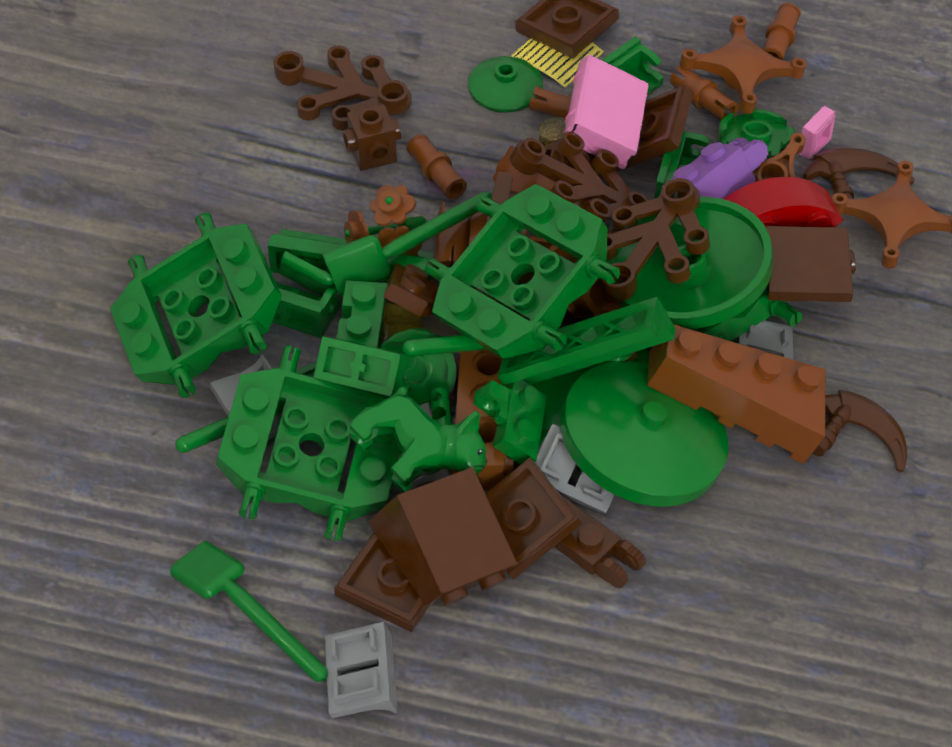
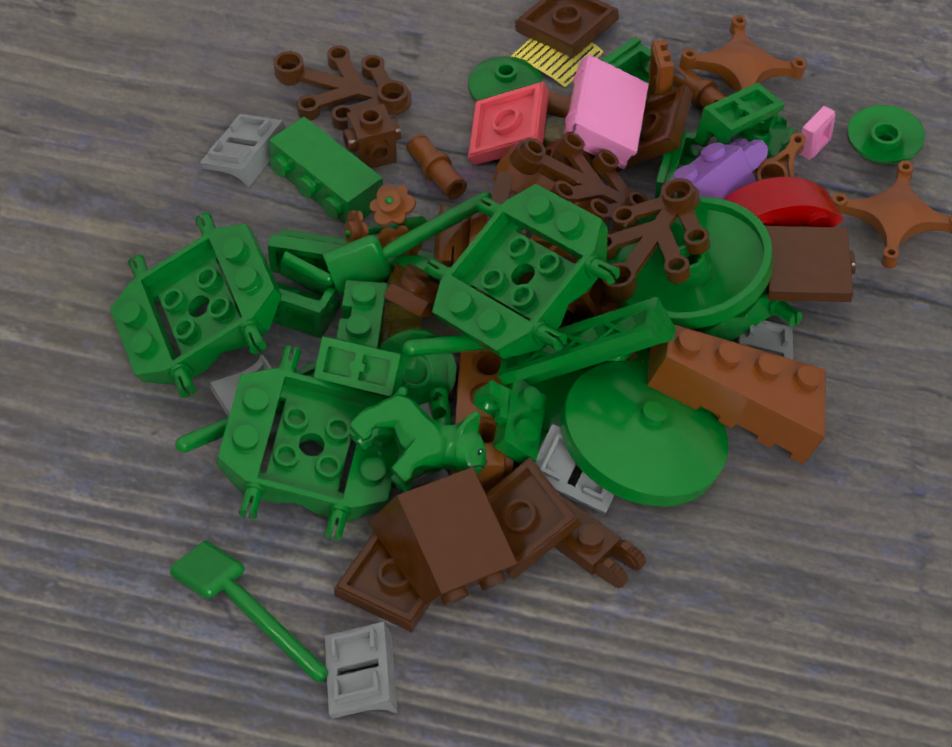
dark orange pin [763,2,801,60] -> none
reddish brown piece [803,148,914,199] -> none
reddish brown piece [813,390,907,472] -> none
none -> light grey piece [200,114,286,187]
none -> green brick [269,117,383,224]
none -> coral tile [468,82,549,166]
none -> dark orange tile [647,39,674,99]
none -> green hinge [694,82,785,146]
none -> green dish [847,105,925,164]

